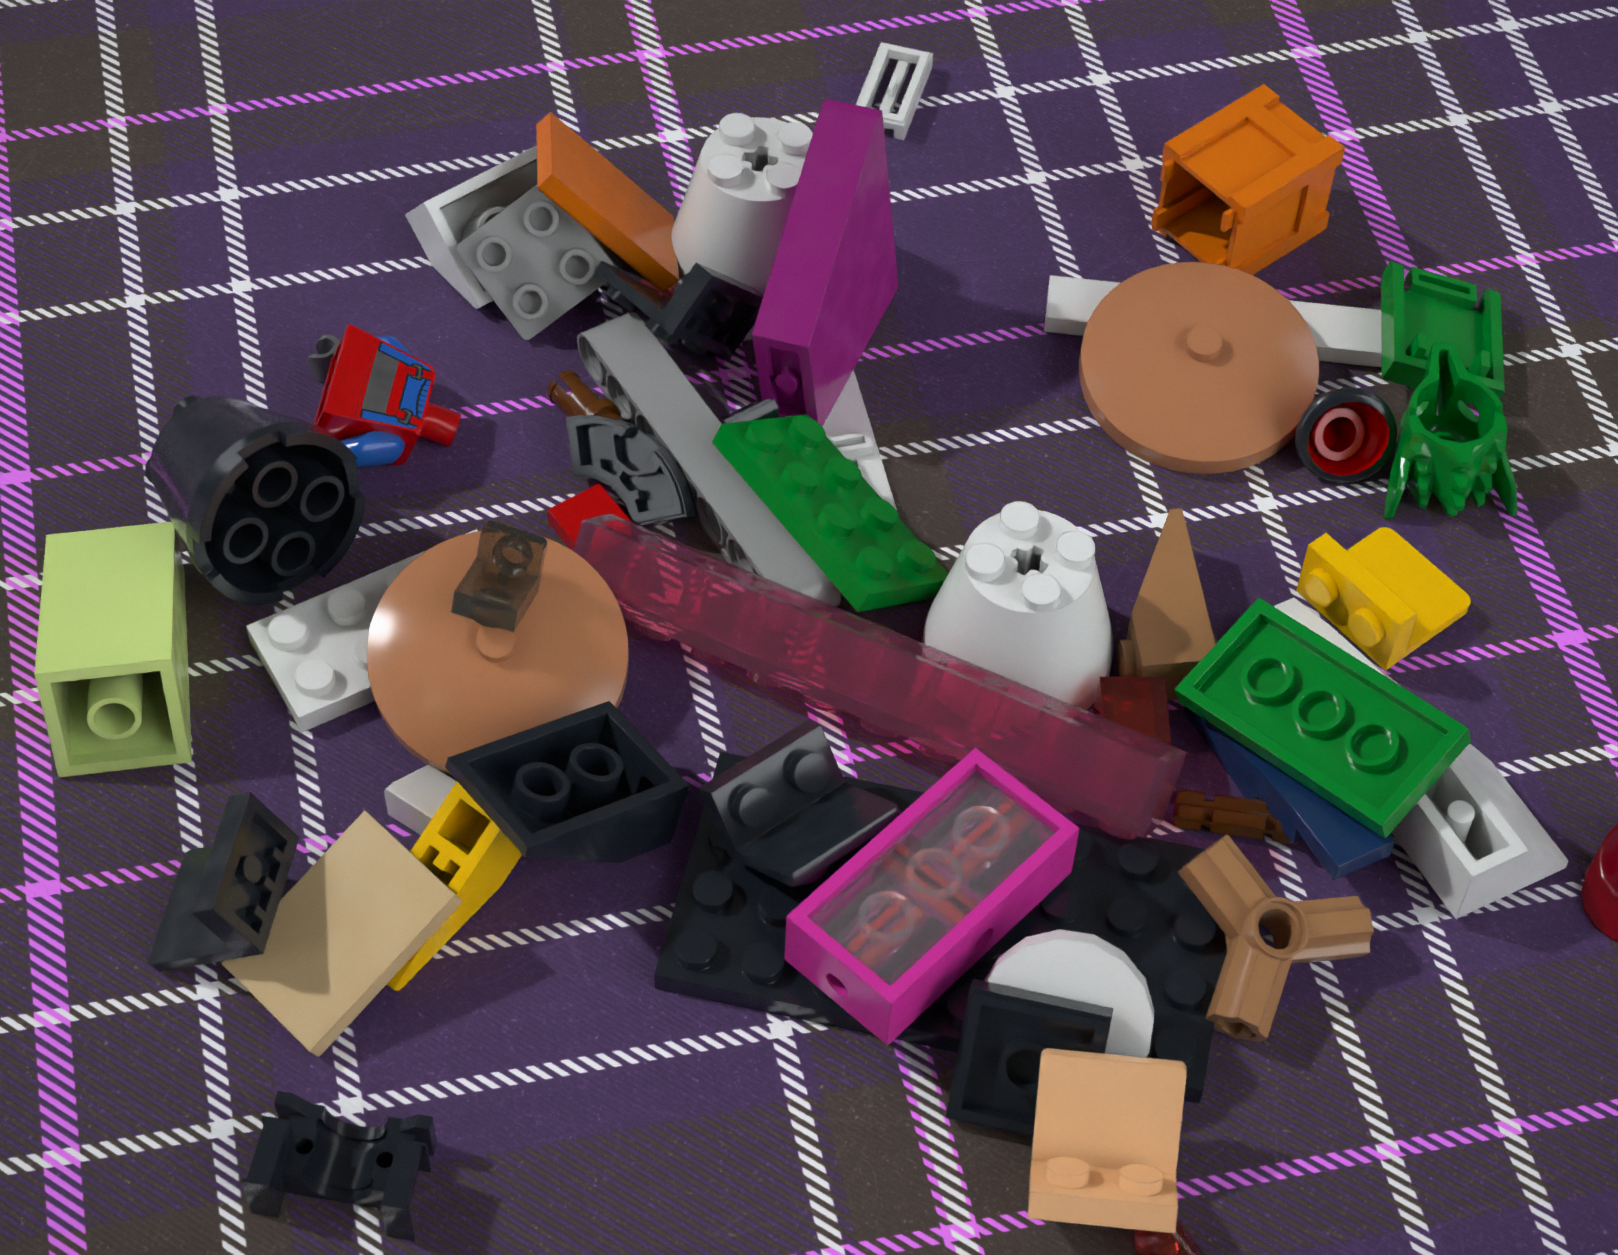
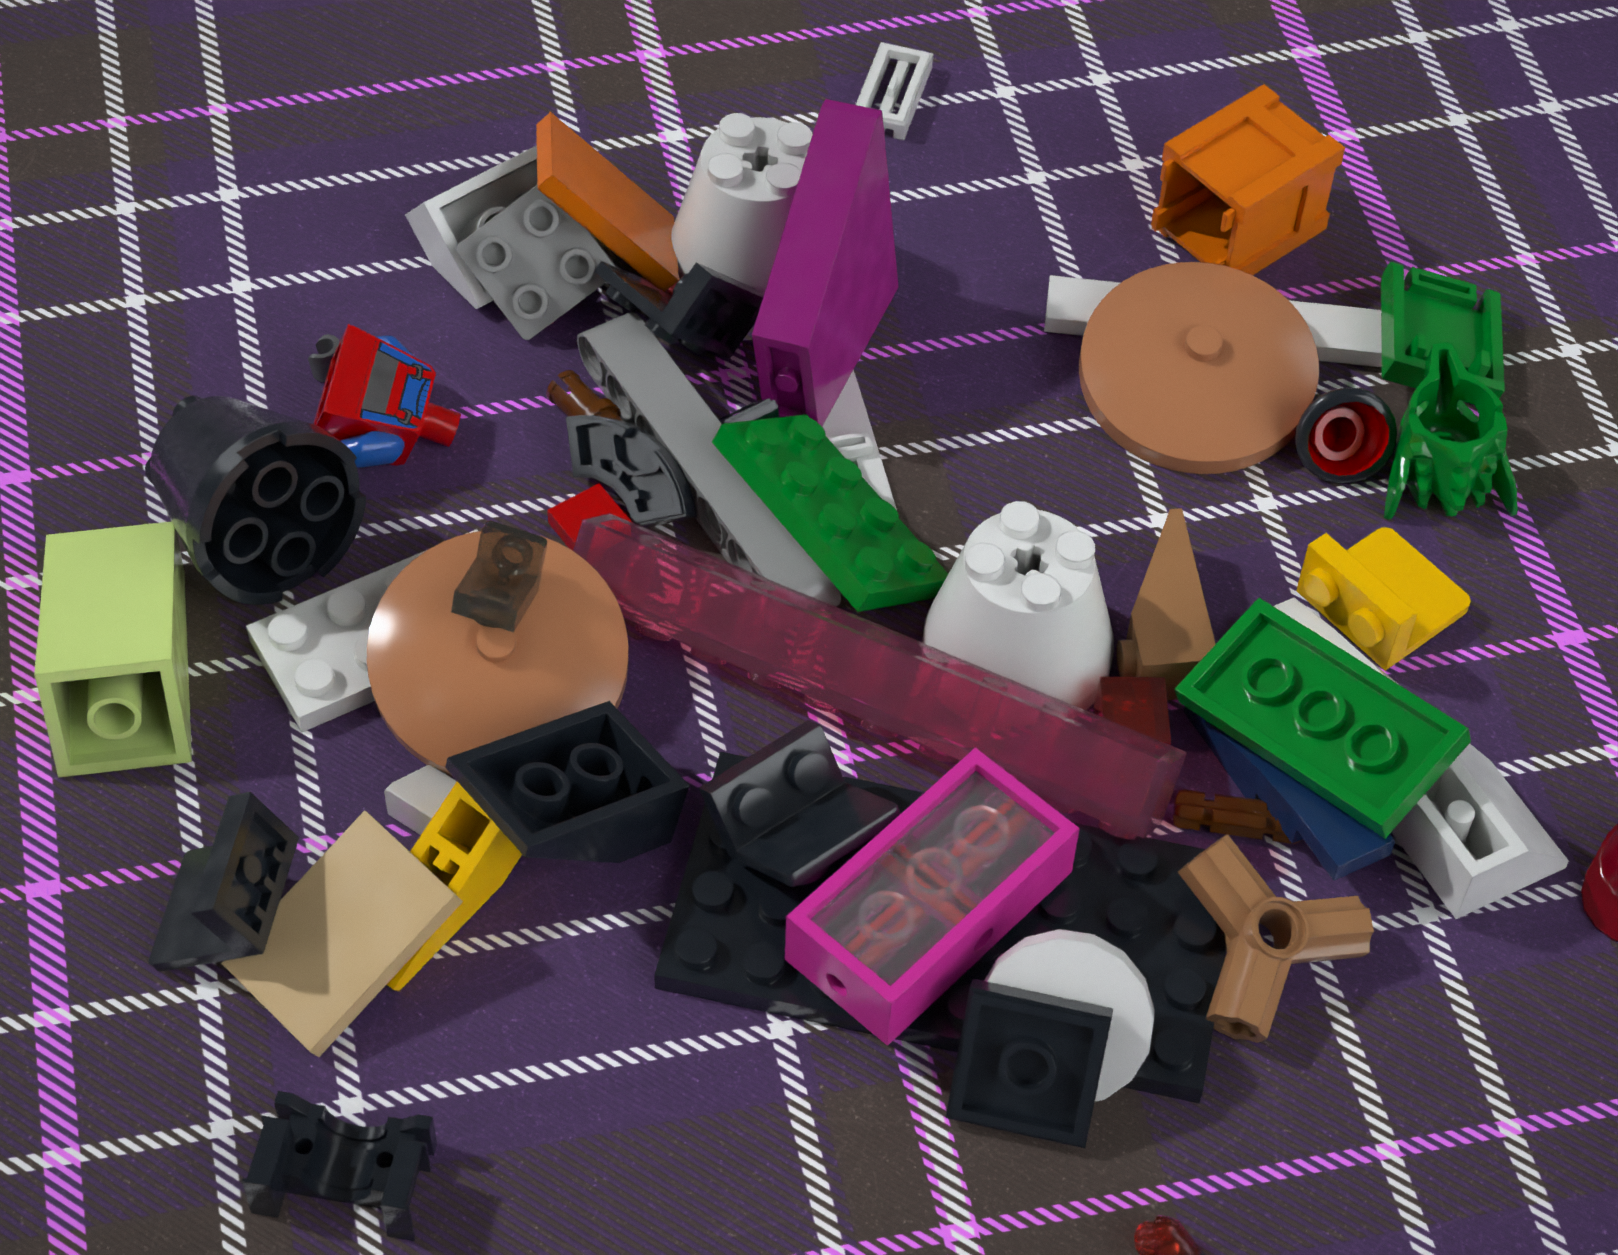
light nougat bracket [1027,1048,1187,1234] -> none

